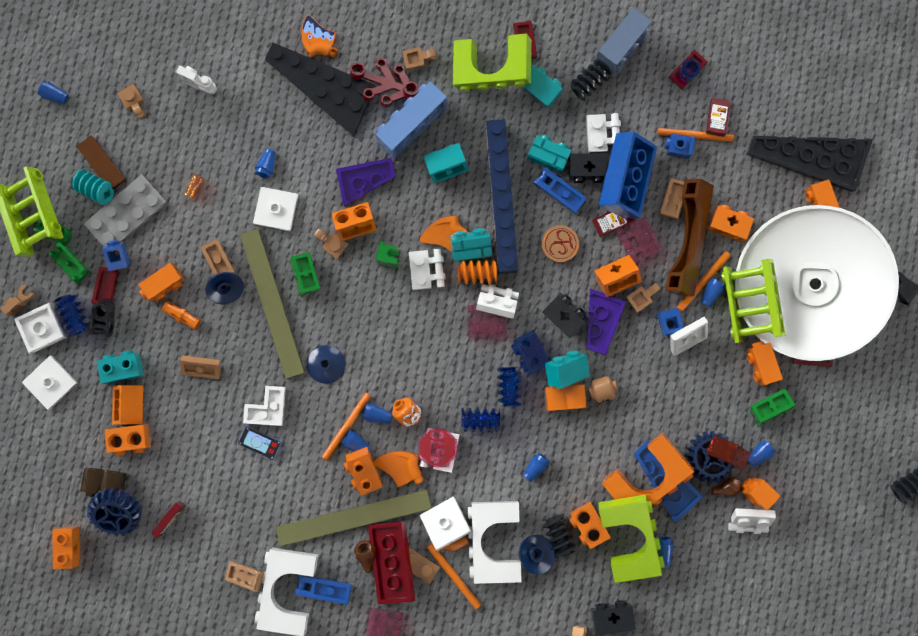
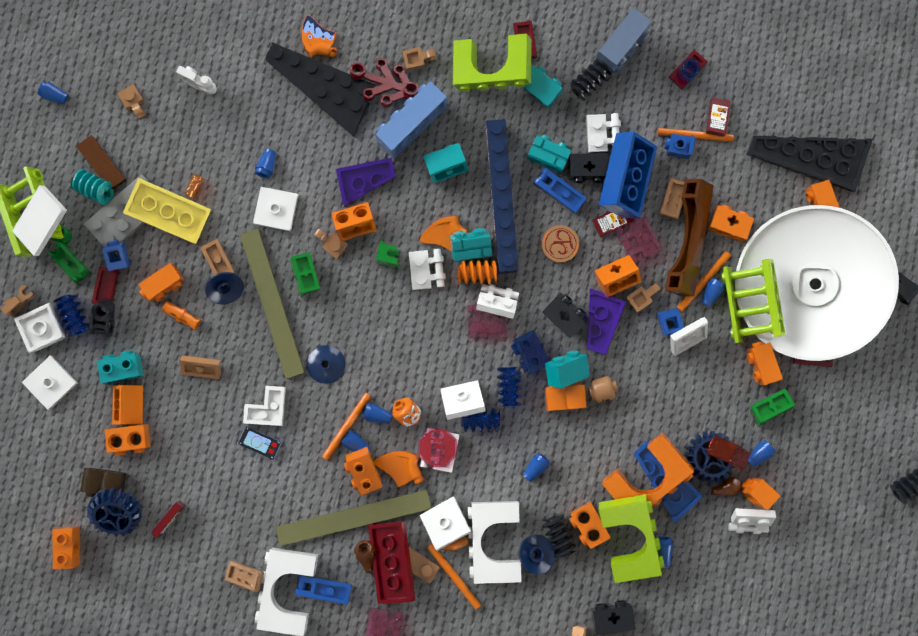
none -> white tile [12,185,67,256]
none -> light yellow plate [123,178,211,244]
none -> white plate [441,380,485,420]

